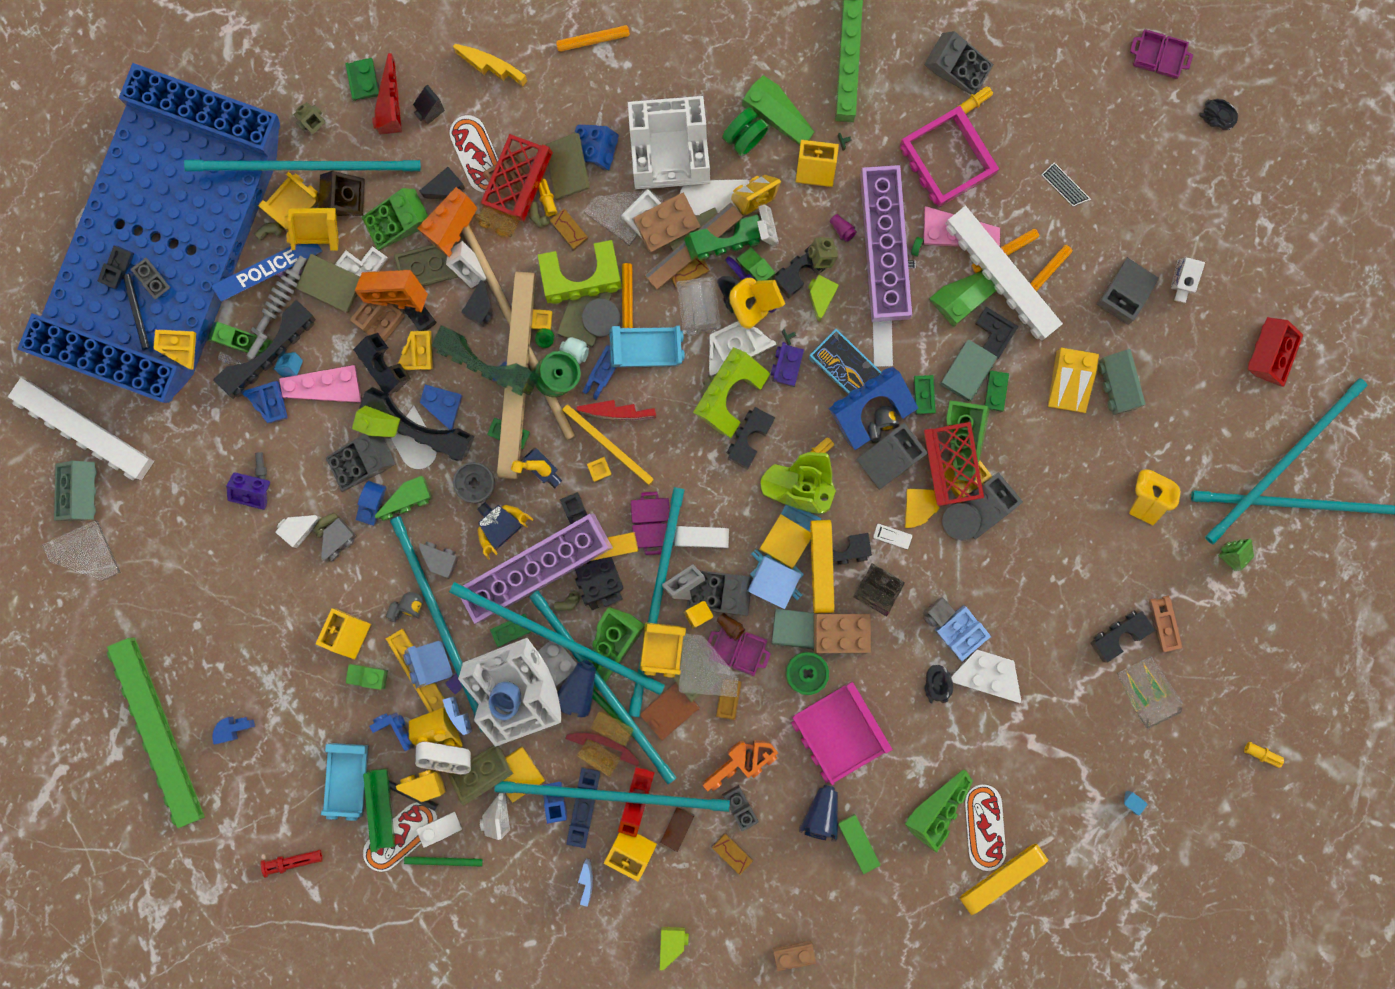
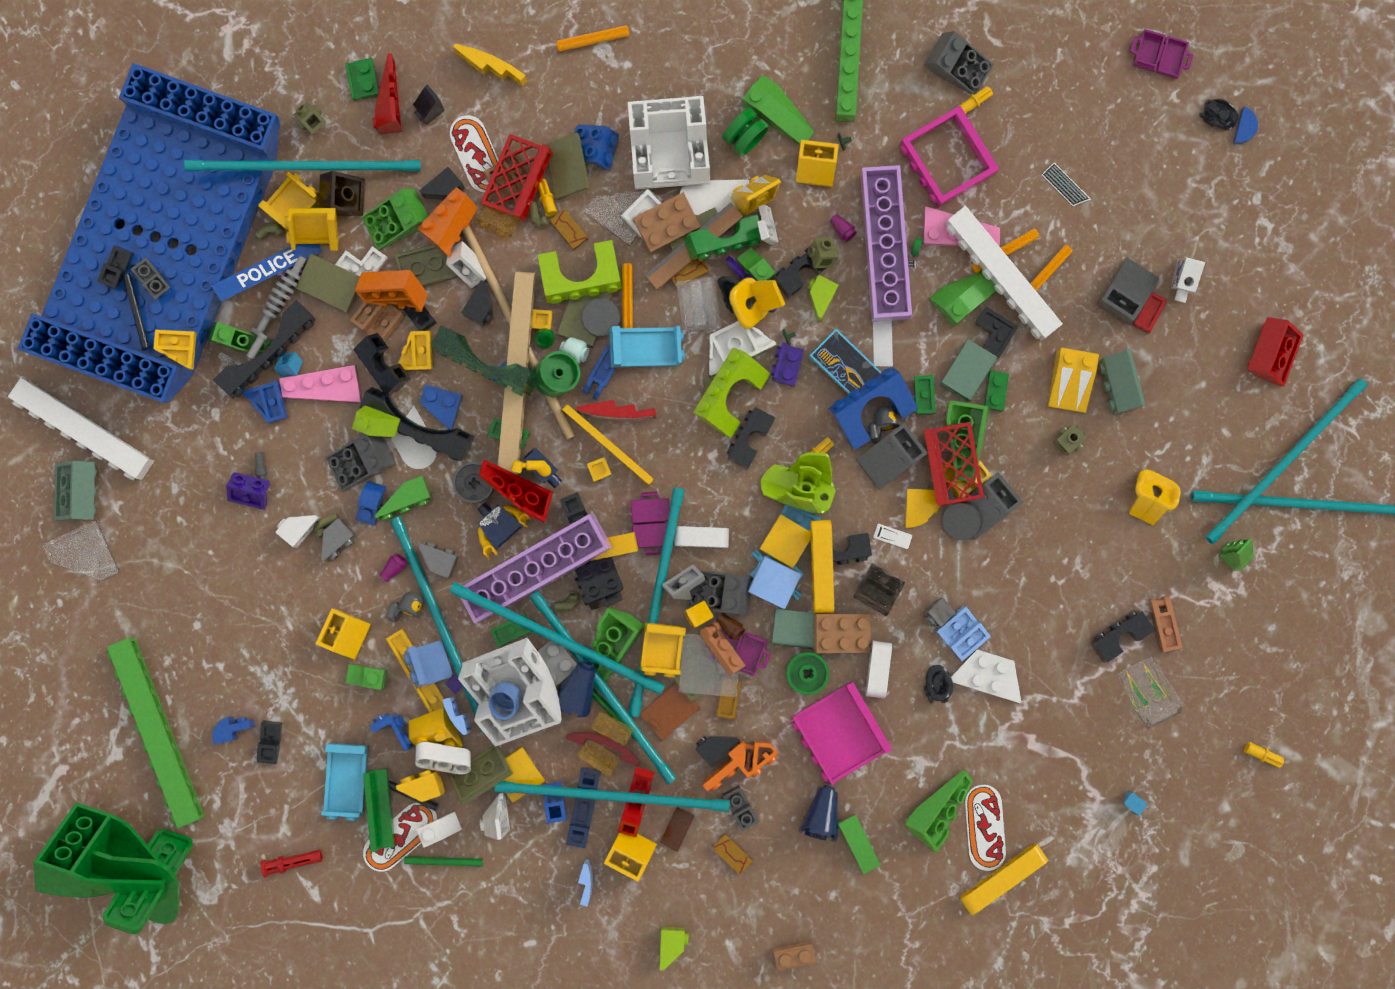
none -> green brick [33,802,193,935]
none -> black slope [257,720,282,764]
none -> magenta cone [379,553,407,582]
none -> red wedge [478,459,553,523]
none -> black slope [696,735,740,767]
none -> nougat plate [700,622,745,677]
none -> white beam [865,640,892,699]
none -> olive brick [1053,424,1087,456]
none -> red tile [1132,292,1167,334]
none -> blue tile [1233,107,1258,144]

